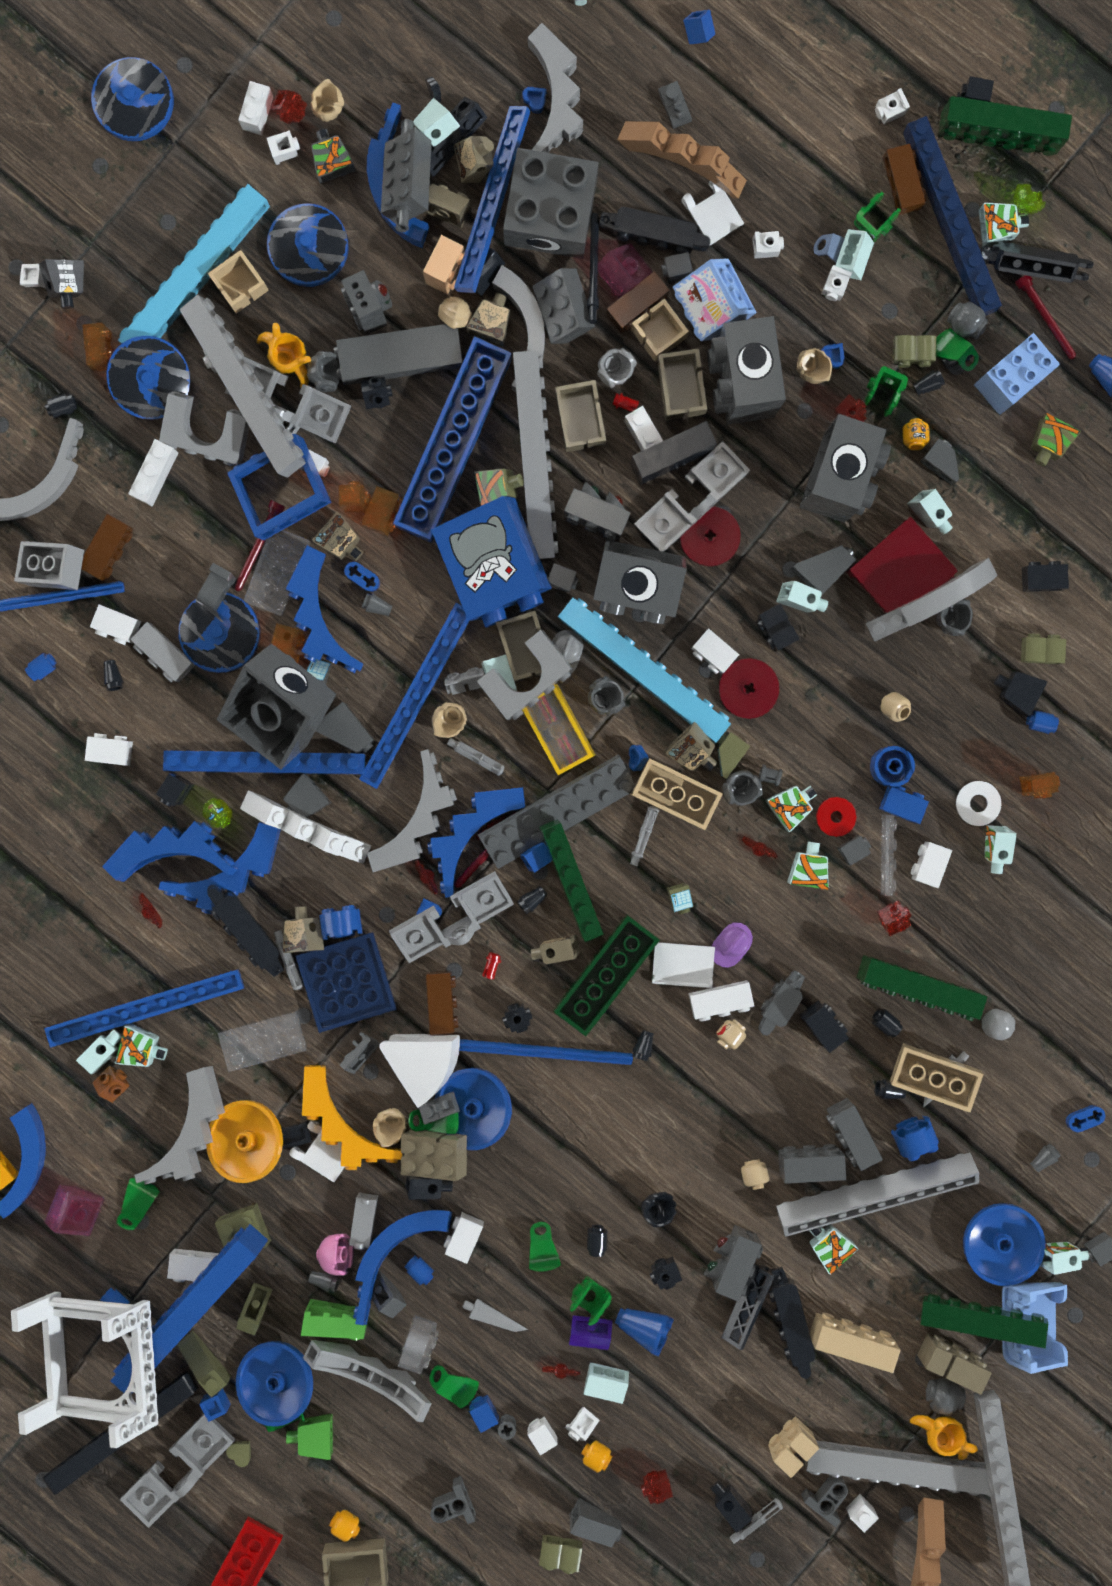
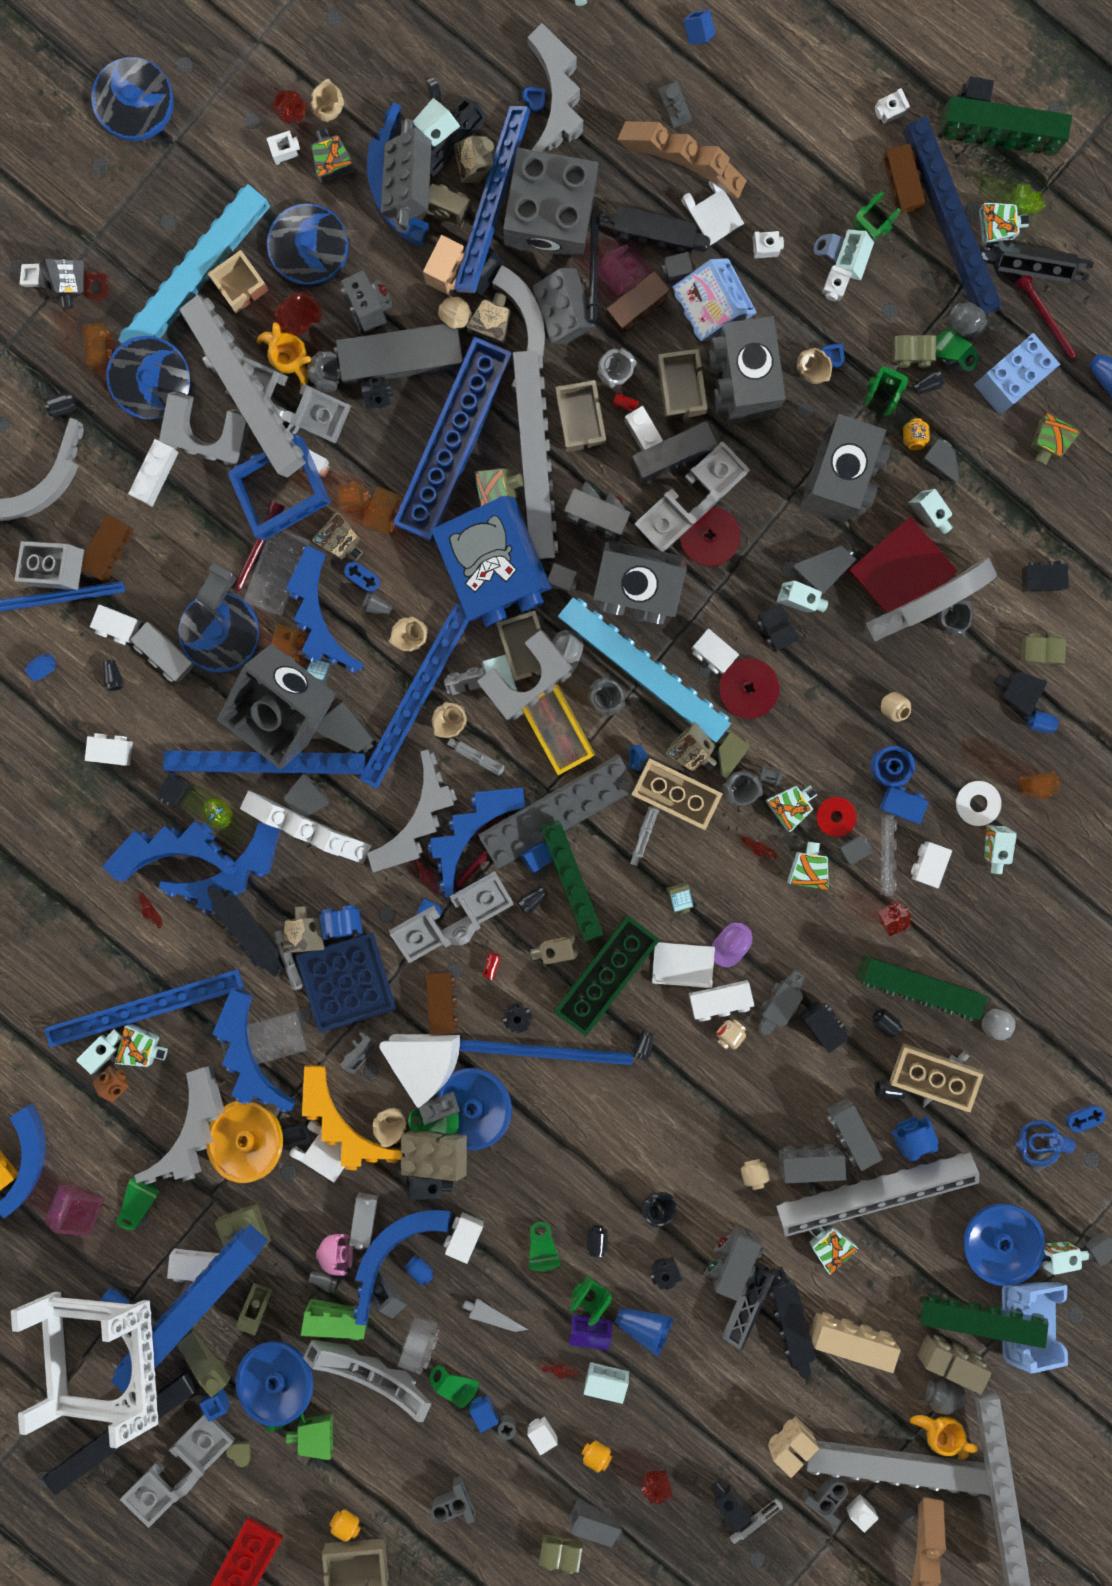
white brick [239,81,273,135] -> none
white bracket [565,1407,600,1441] -> none
tan piece [631,299,689,362] -> none
clear red brick [835,394,867,422] -> none
none -> clear red piece [84,272,109,301]
none -> blue arch [212,987,297,1112]
none -> clear red hat [274,293,322,336]
none -> tan hair [389,617,428,652]
none -> blue piece [1016,1120,1076,1167]

